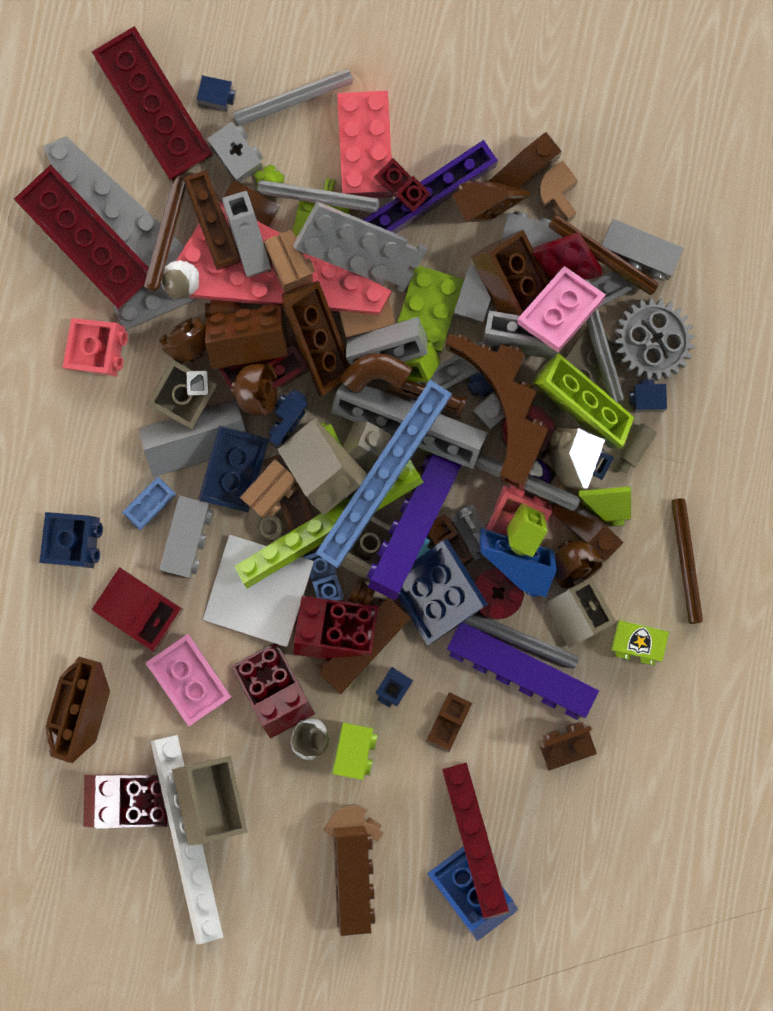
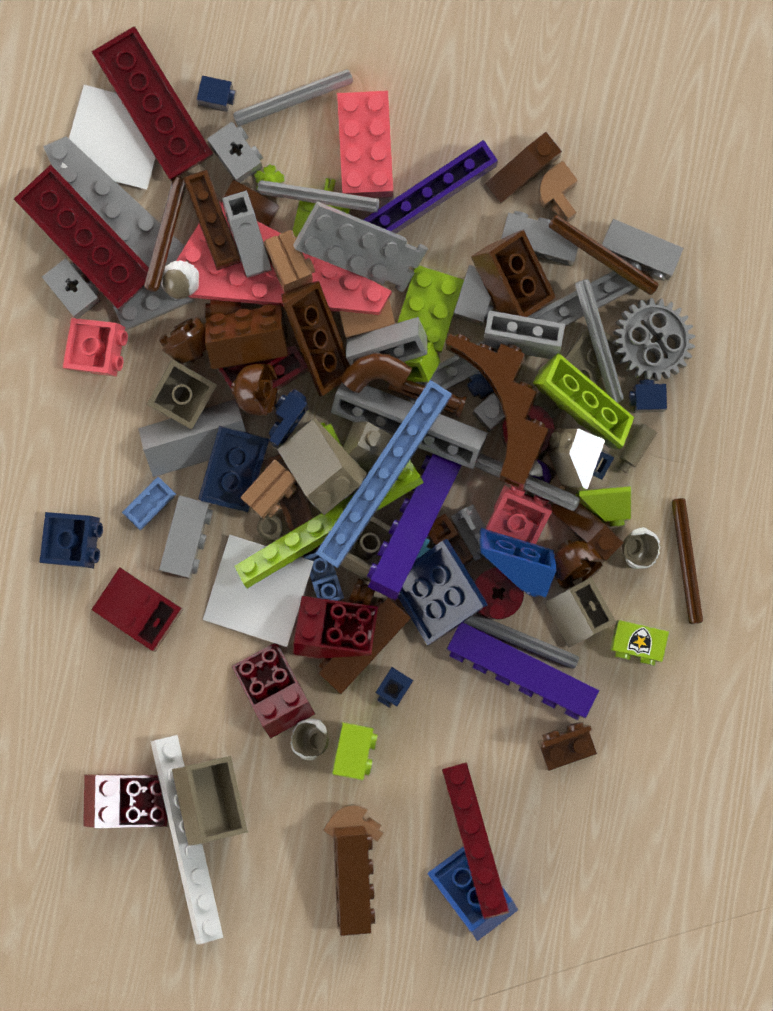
reddish brown wedge [45,656,110,763] -> none
bright pink plate [146,634,232,727] -> none
white sticker [187,371,208,395] -> none
dark red slope [374,158,431,212] -> none
reddish brown slope [426,692,472,752] -> none
reddish brown slope [451,180,532,222] -> none
lime brick [507,503,548,557] -> none
bright pink plate [517,266,605,353] -> none
dark red plate [533,232,603,281] -> none
none -> light grey brick [42,258,100,319]
none -> white sticker [61,85,156,190]
none -> dark tan hair [622,527,660,569]

